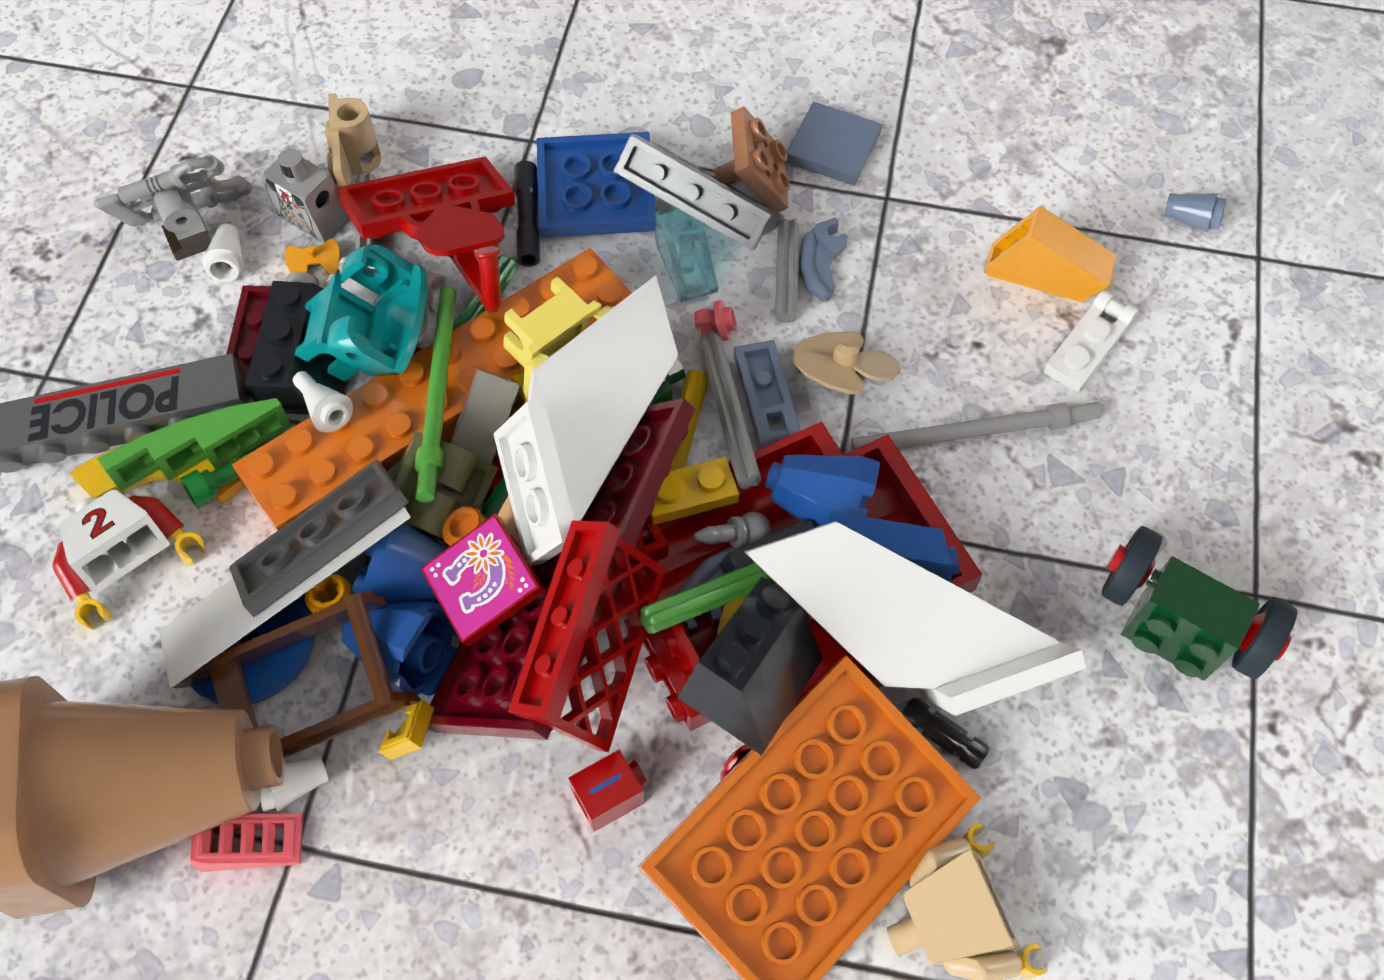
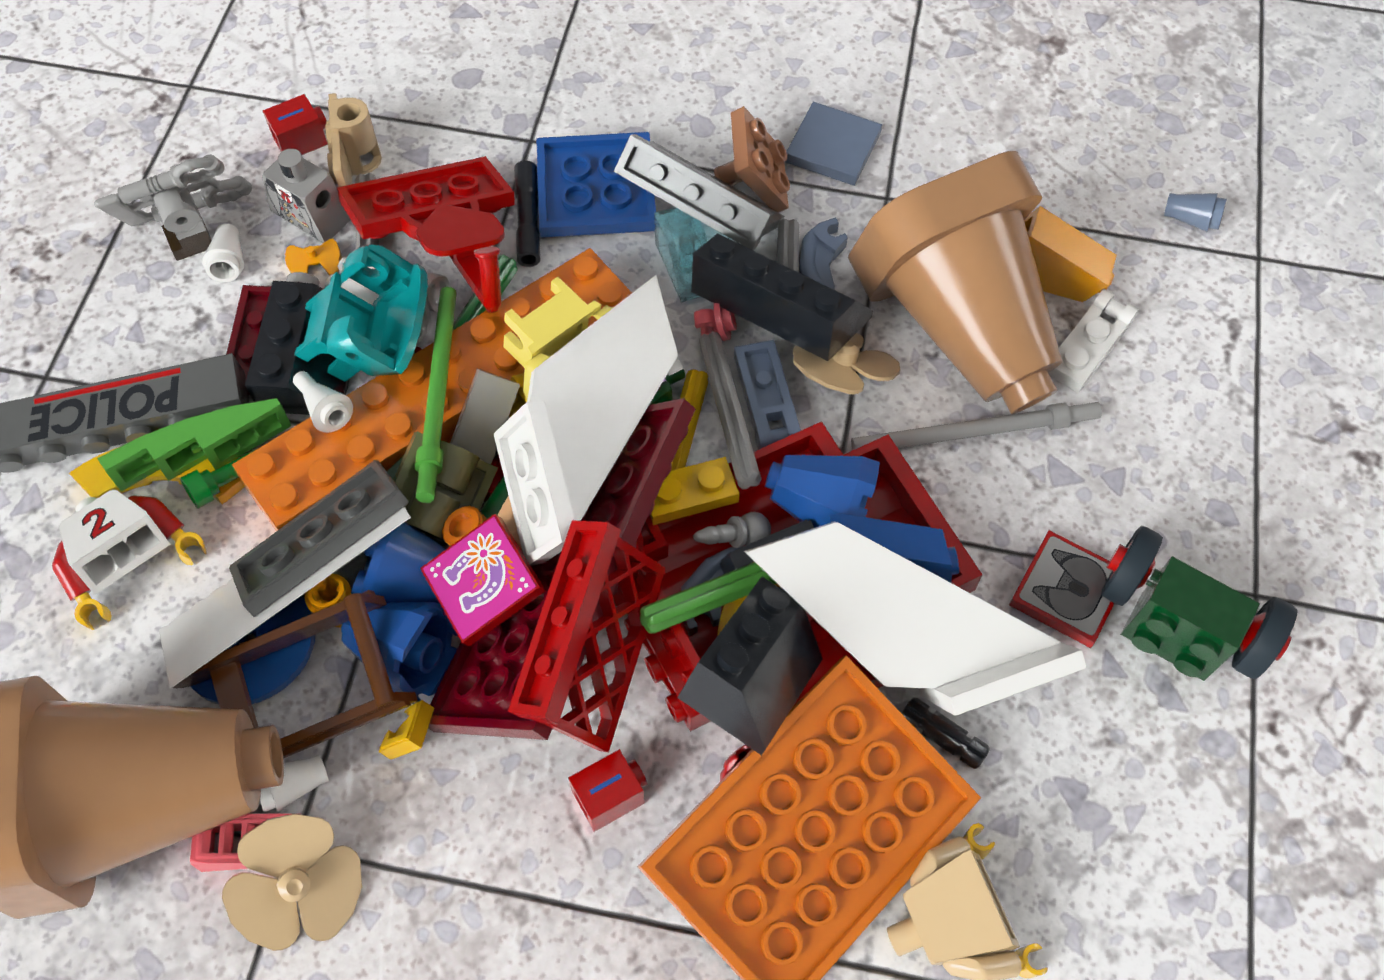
none -> tan piece [222,813,362,951]
none -> red brick [262,94,328,155]
none -> black slope [691,233,873,361]
none -> medium nougat cone [848,151,1062,414]
none -> tile [1009,530,1115,648]

